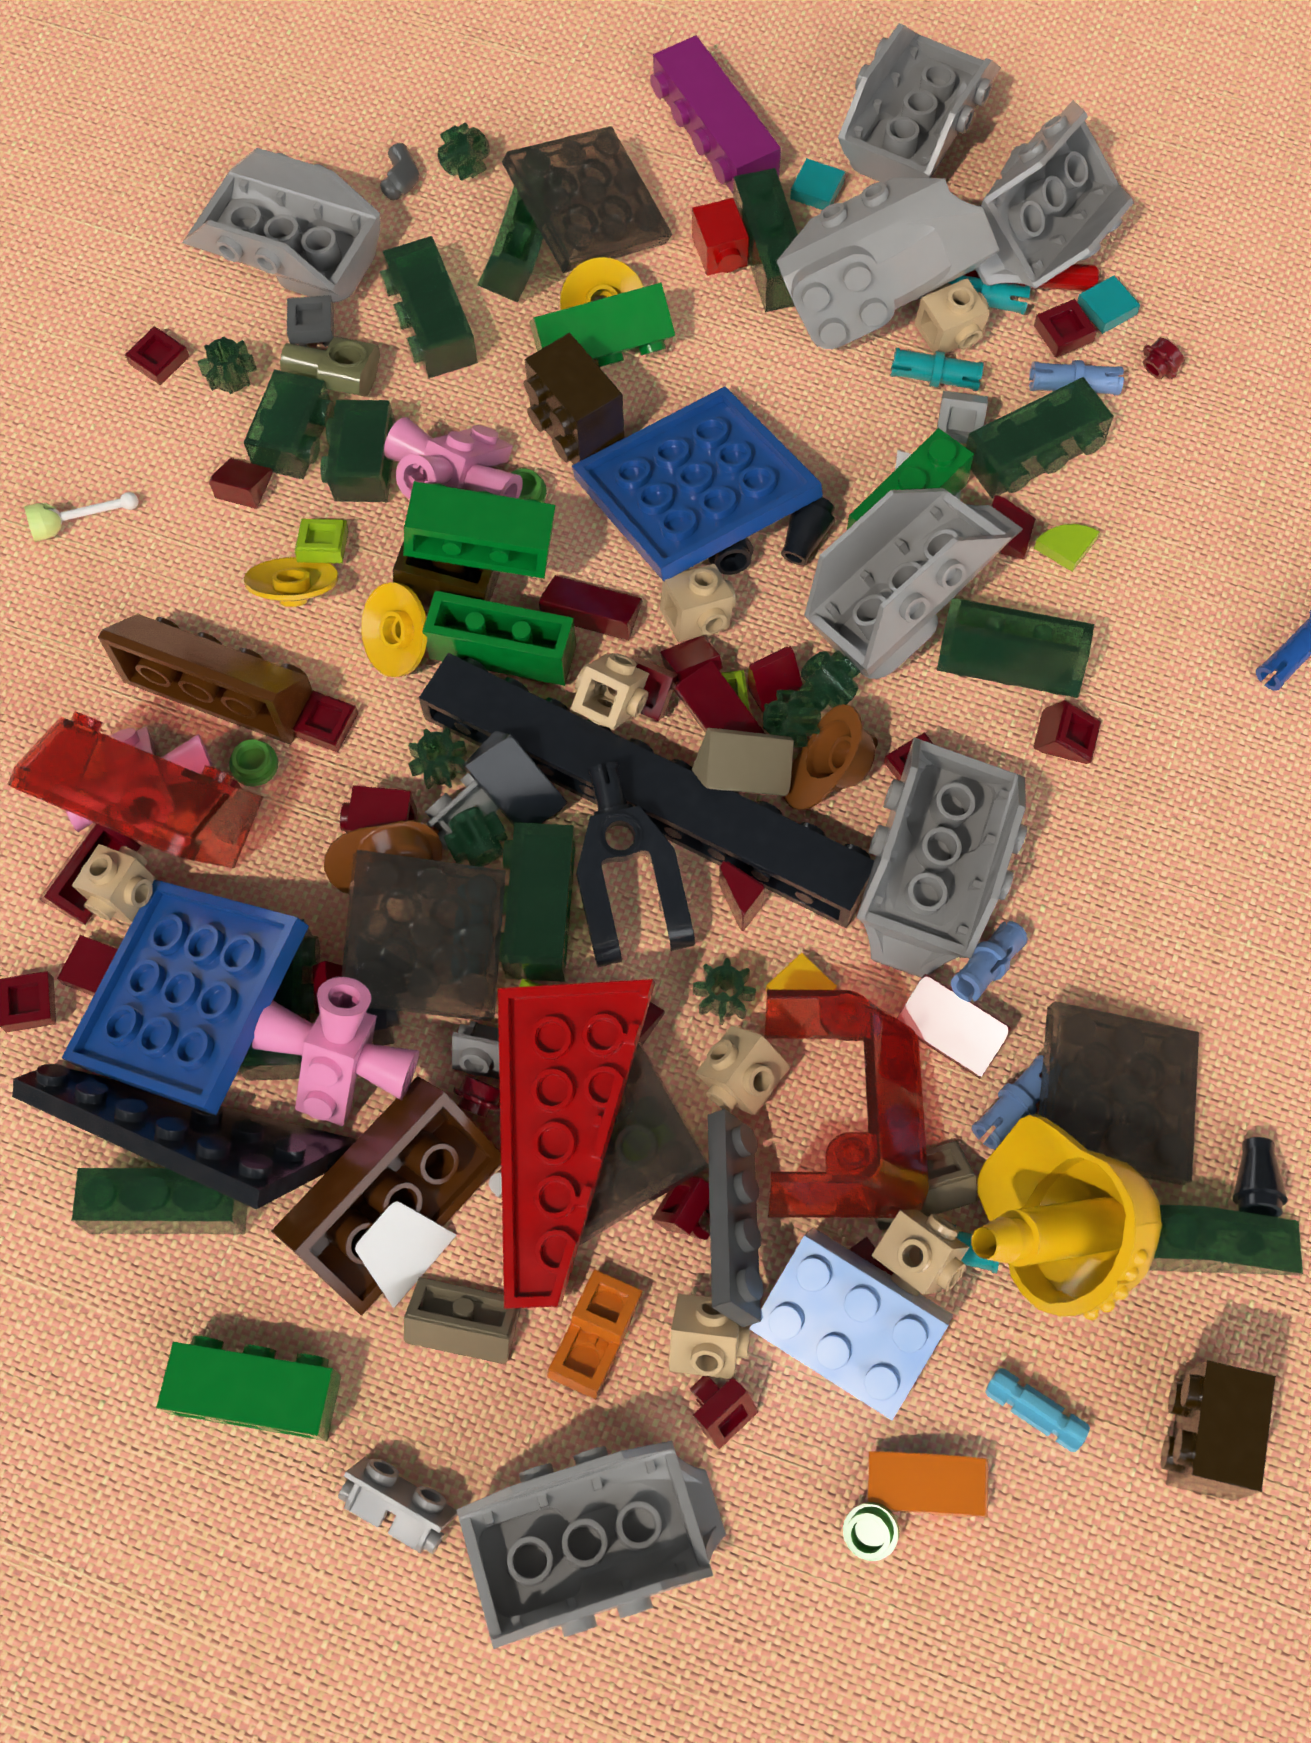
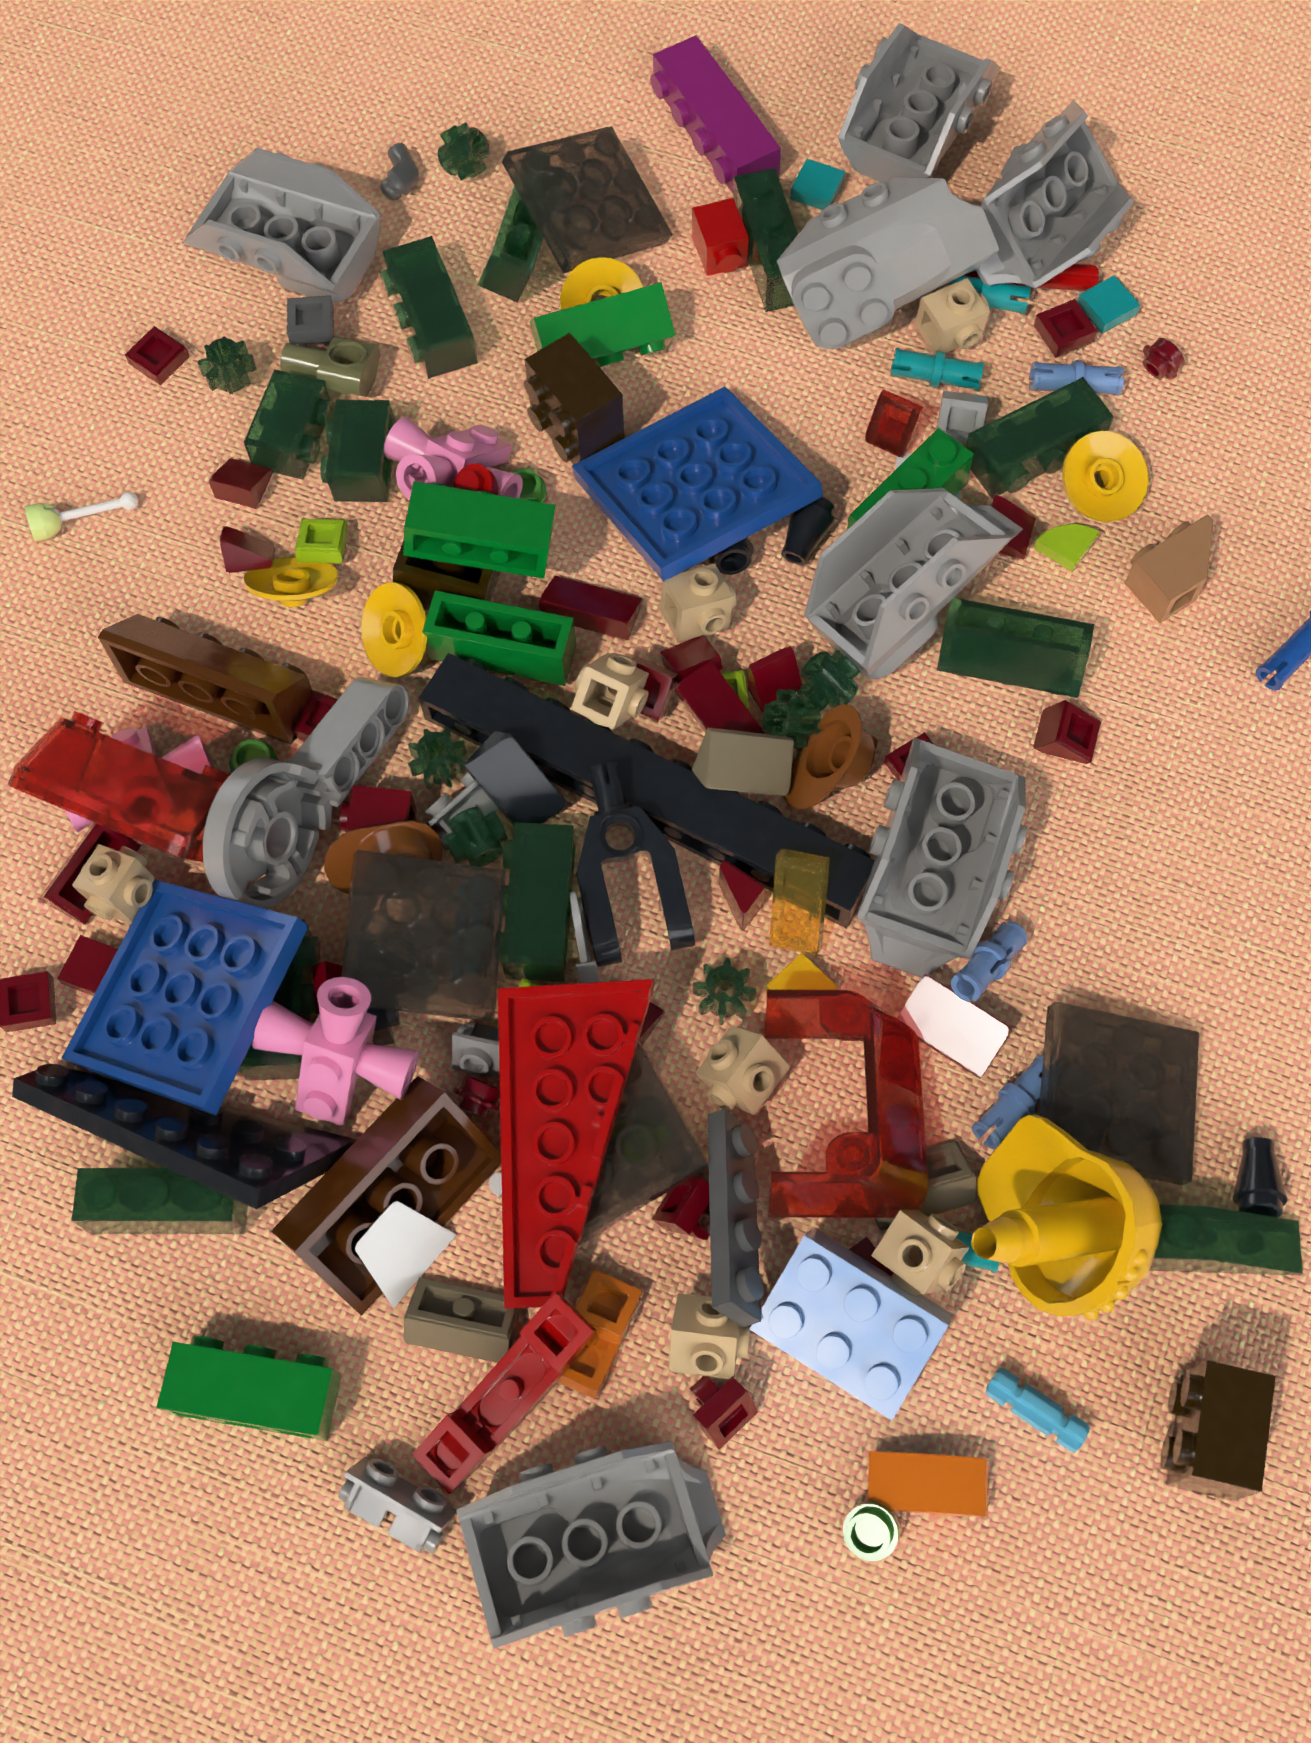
none -> light grey beam [203,677,410,909]
none -> dark red slope [219,526,275,573]
none -> red slope [412,1292,597,1495]
none -> red plate [453,463,498,495]
none -> light grey piece [570,891,599,983]
none -> clear yellow tile [769,848,830,956]
none -> clear red slope [865,390,923,457]
none -> yellow dish [1062,431,1149,523]
none -> medium nougat slope [1125,514,1213,623]

